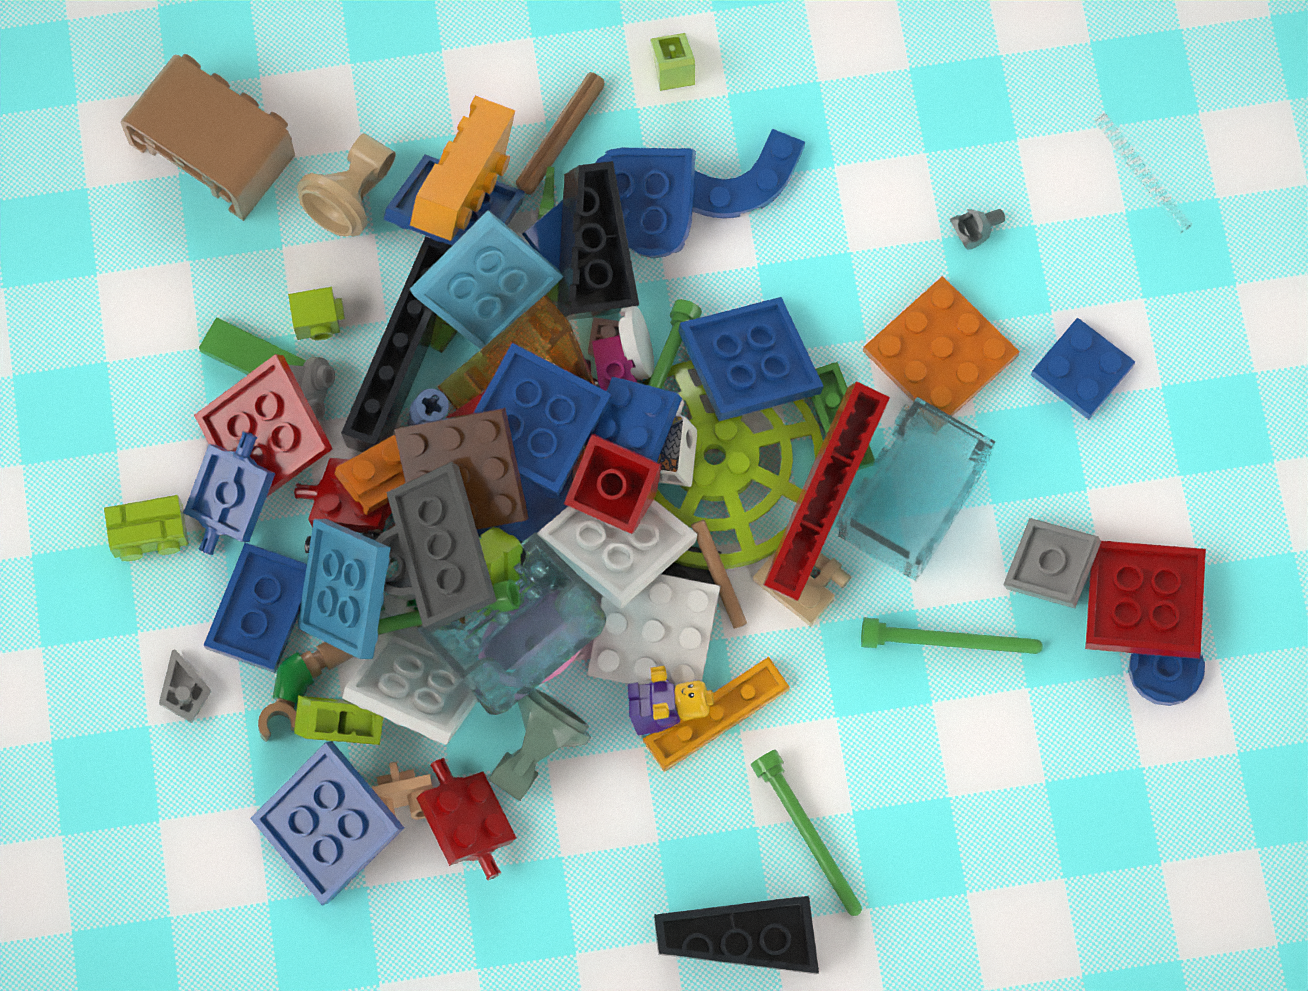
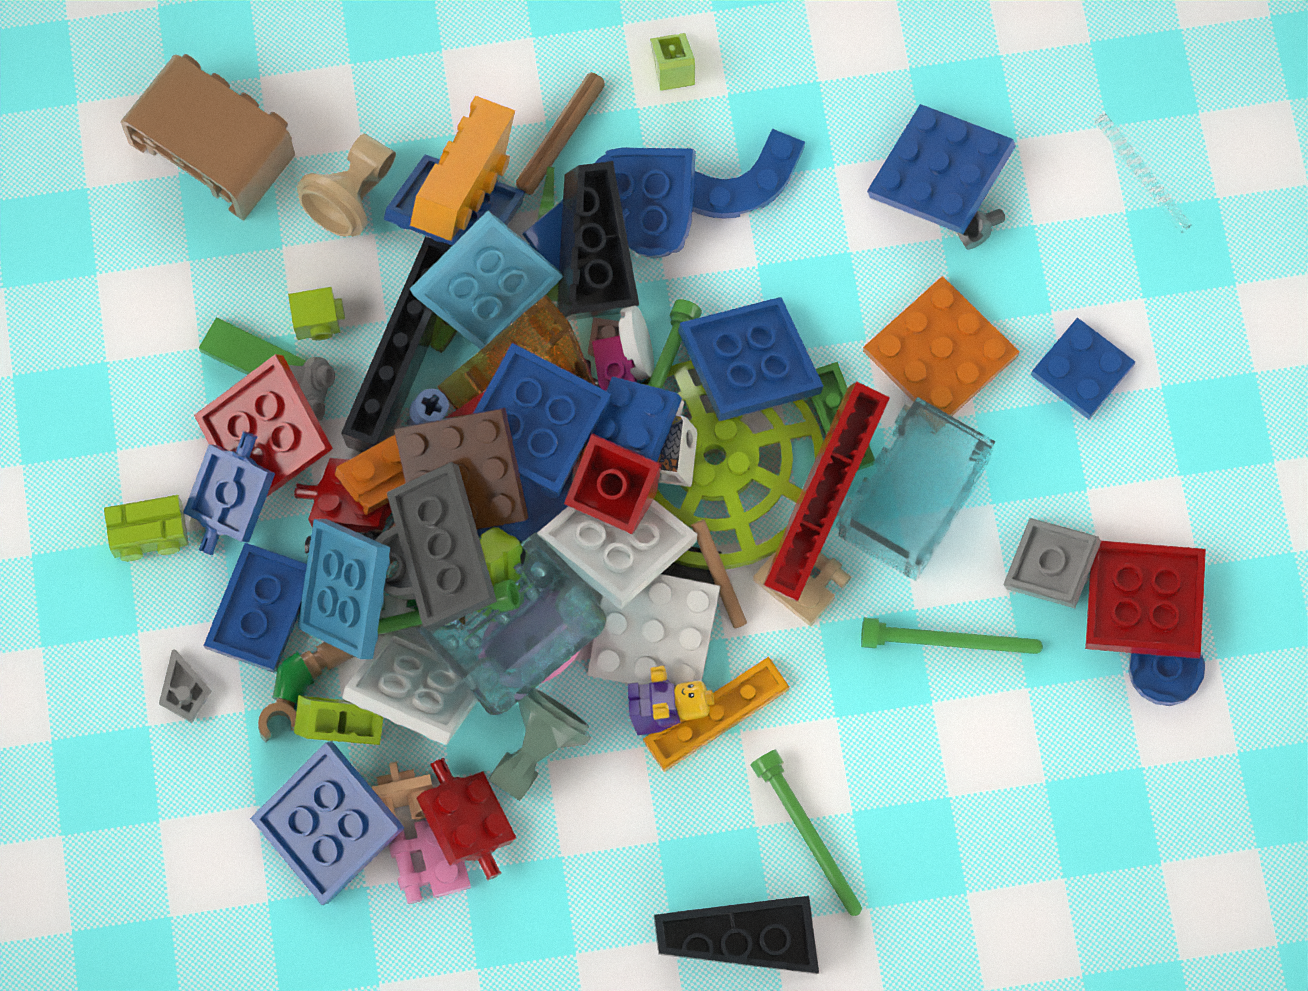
none -> bright pink plate [388,819,471,904]
none -> blue plate [867,104,1016,234]

